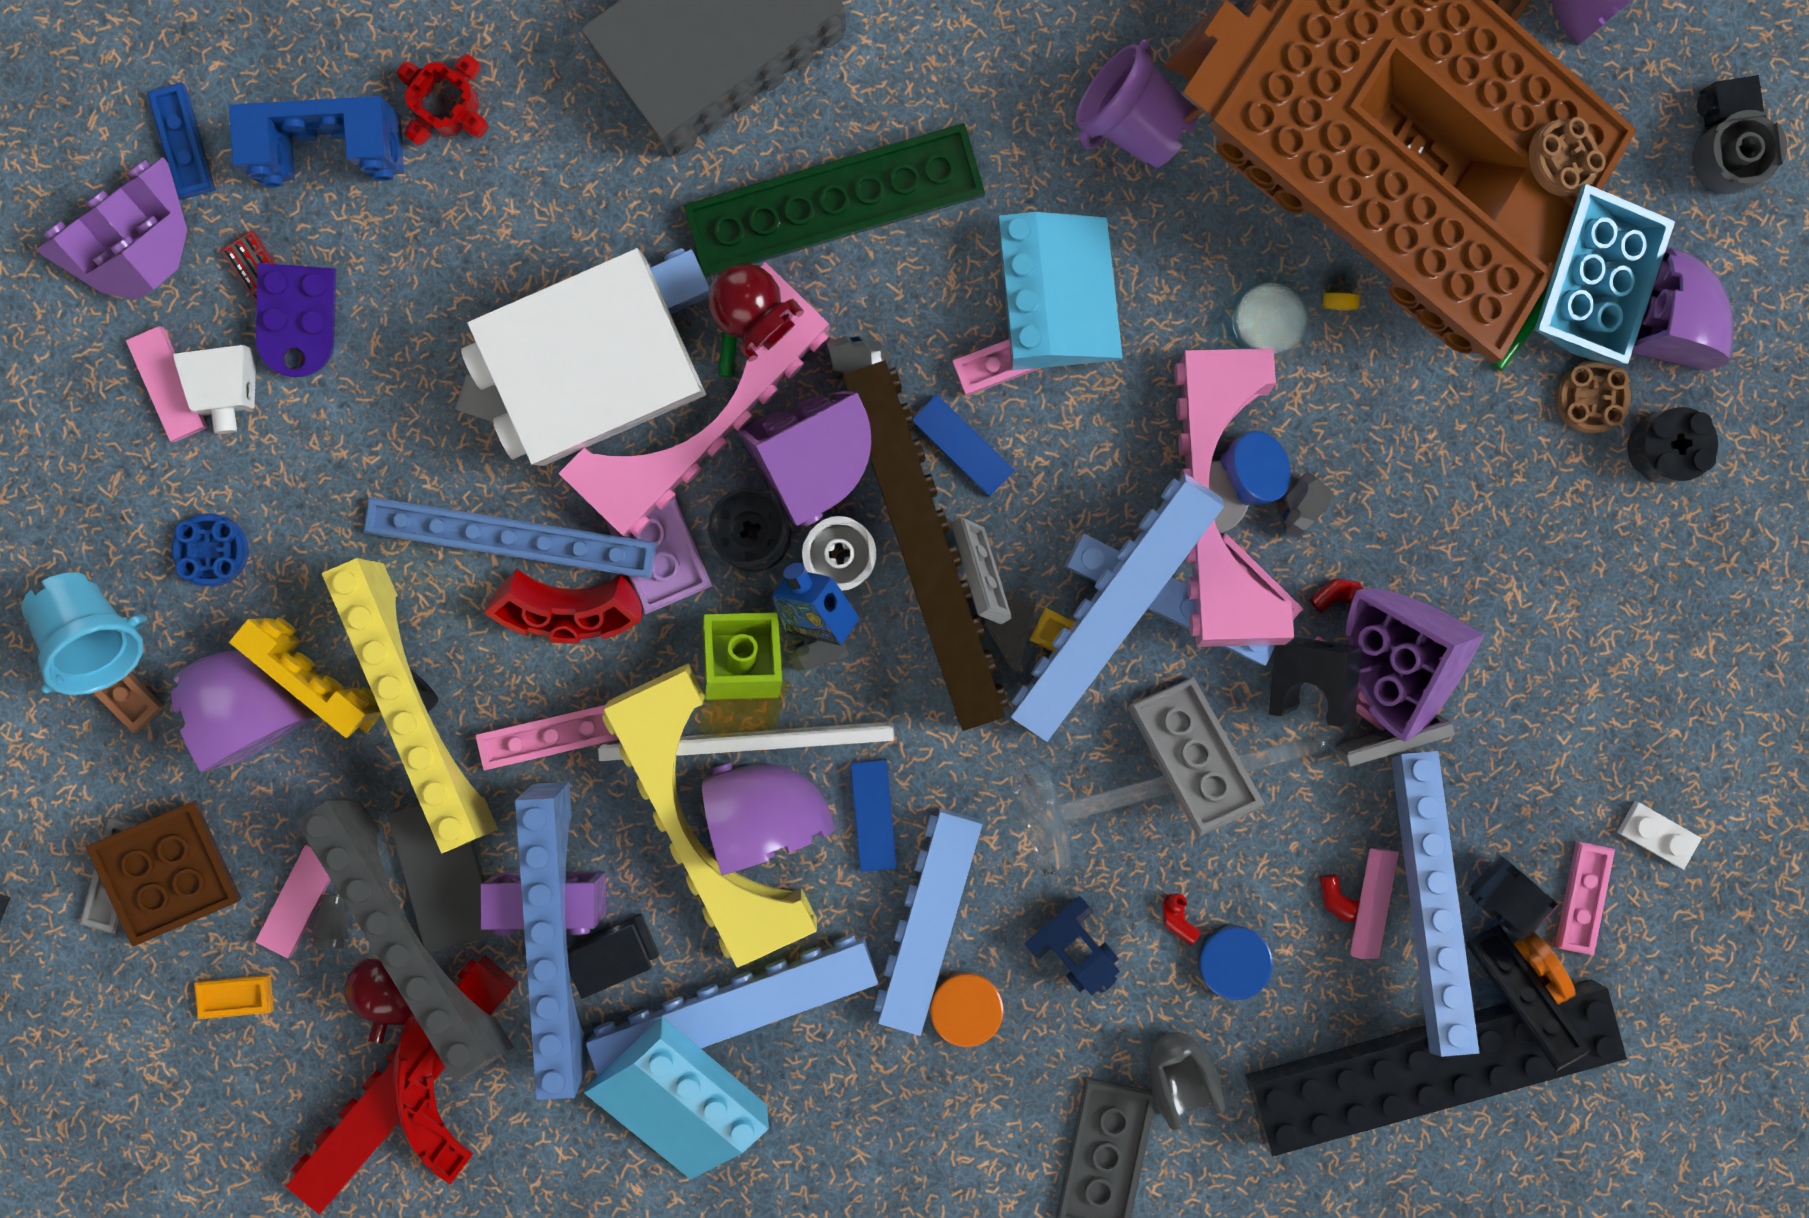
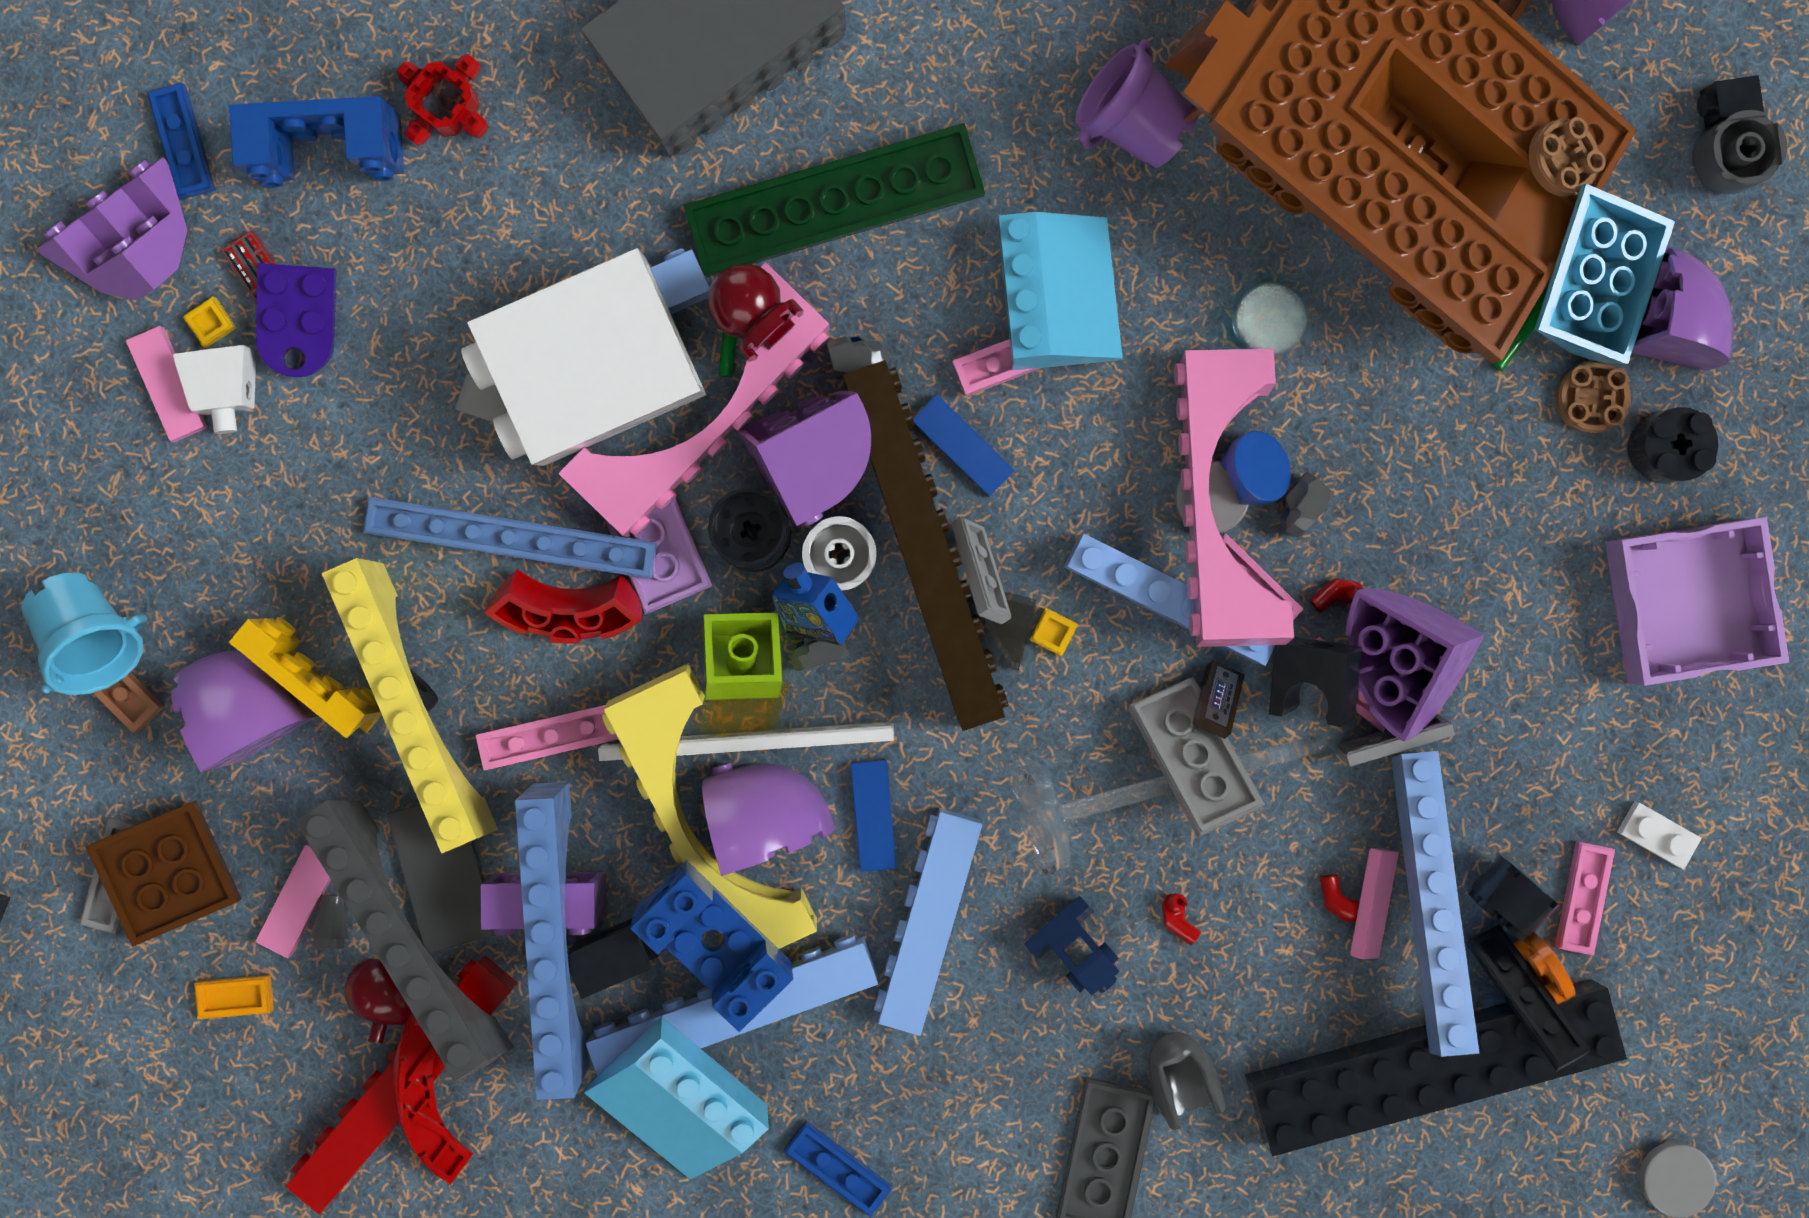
blue tile [172,513,249,587] -> none
orange tile [930,972,1003,1047] -> none
light blue brick [1010,473,1224,742] -> none
blue tile [1198,925,1273,1000] -> none
yellow tile [1322,293,1361,310] -> none
none -> yellow tile [182,296,237,348]
none -> blue plate [630,860,794,1032]
none -> blue tile [784,1120,892,1217]
none -> tile [1192,660,1245,739]
none -> lavender tile [1605,517,1790,686]
none -> light grey tile [1636,1139,1716,1217]

